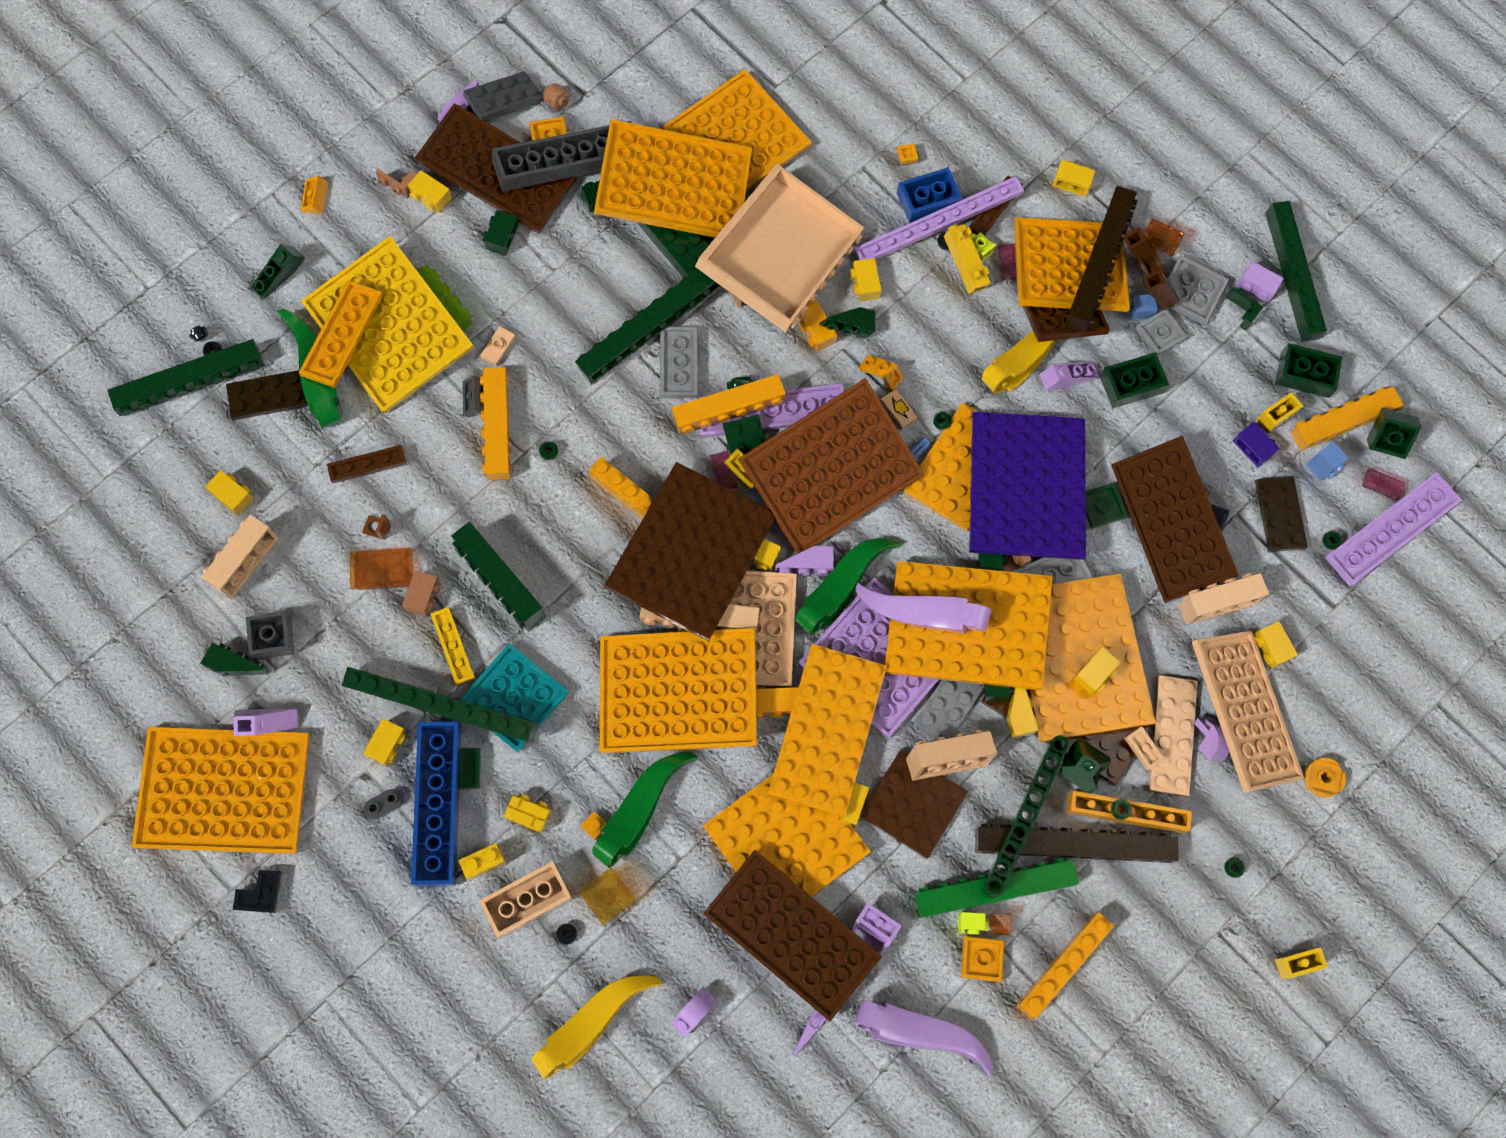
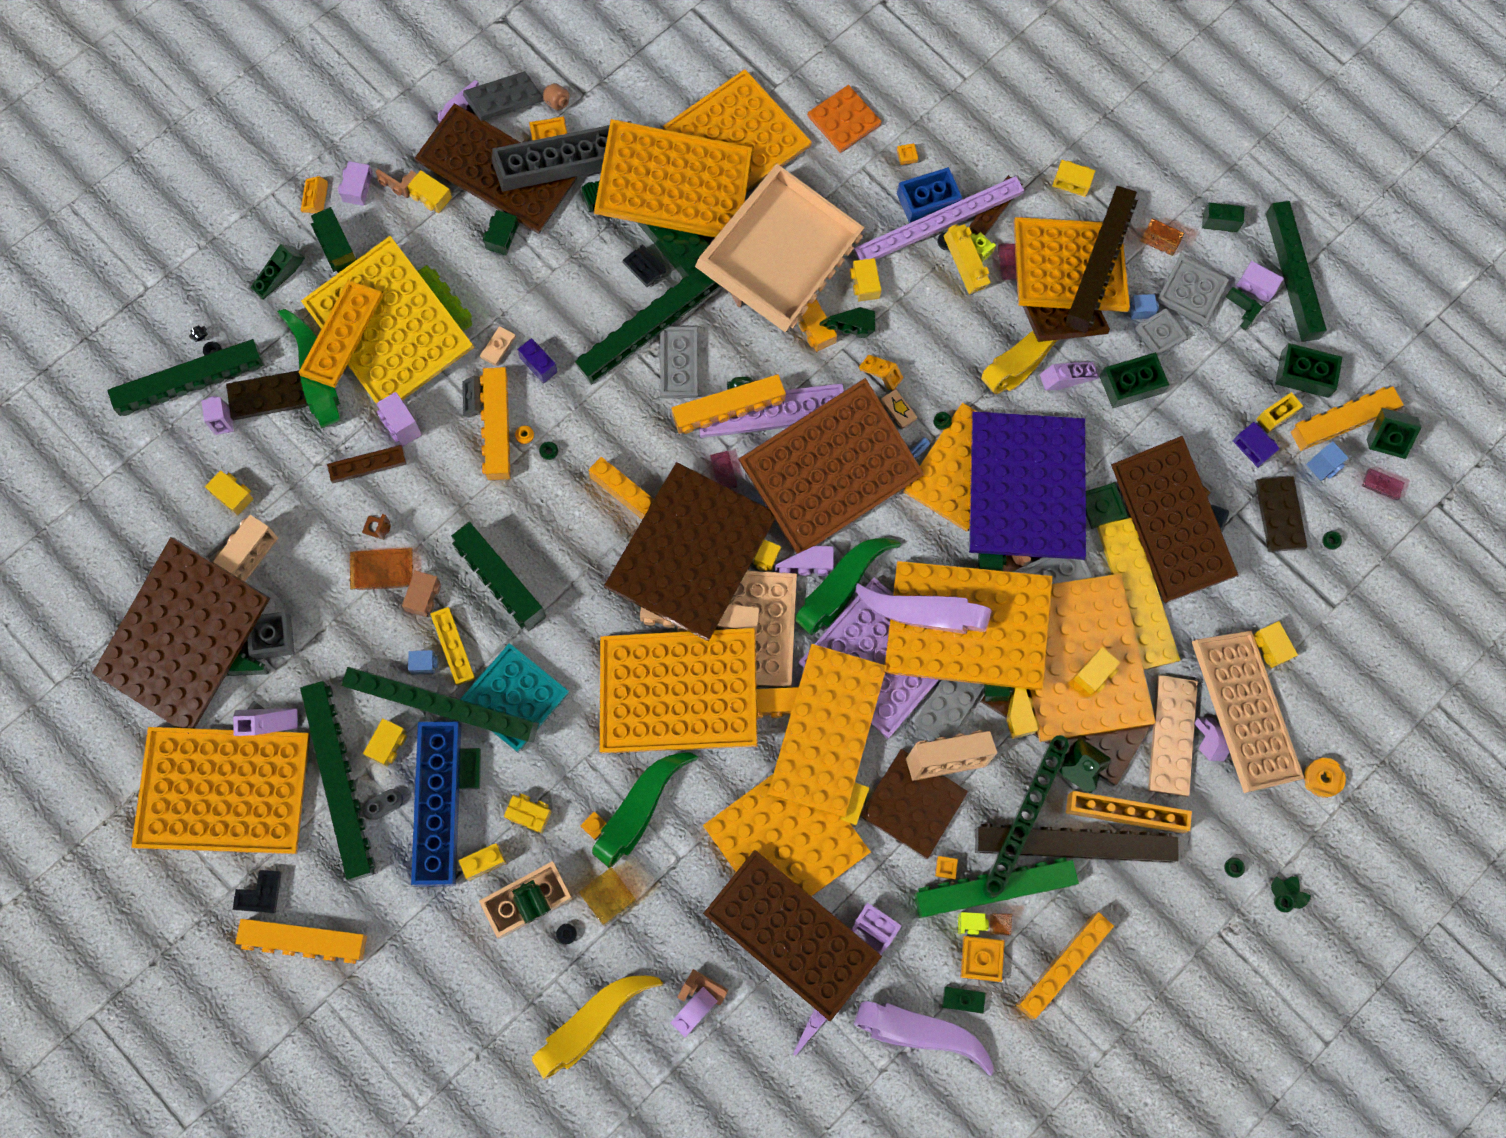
dark green plate [722,414,765,455] -> none
yellow plate [724,449,754,489] -> none
dark green plate [1111,799,1131,820] -> none
reddish brown arch [1123,227,1180,310] -> none
light nougat plate [1124,726,1165,771] -> none
light nougat brick [1178,573,1269,626] -> none
yellow brick [1274,947,1328,979] -> none
lavender plate [1325,472,1462,587] -> none
none -> reddish brown plate [92,537,271,734]
none -> lavender brick [201,396,234,435]
none -> light orange brick [235,919,367,964]
none -> dark green brick [300,681,376,882]
none -> dark green brick [310,207,356,273]
none -> lavender brick [338,161,373,206]
none -> lavender brick [376,392,422,447]
none -> medium blue brick [408,650,439,675]
none -> dark green piece [512,880,551,924]
none -> light orange plate [515,426,534,444]
none -> dark purple brick [517,338,558,384]
none -> black plate [623,244,667,287]
none -> nougat bracket [677,969,728,1005]
none -> orange plate [807,84,882,153]
none -> light orange plate [935,856,958,880]
none -> dark green plate [942,987,986,1014]
none -> yellow plate [1097,518,1180,670]
none -> dark green brick [1202,202,1245,233]
none -> dark green plate [1271,876,1311,913]

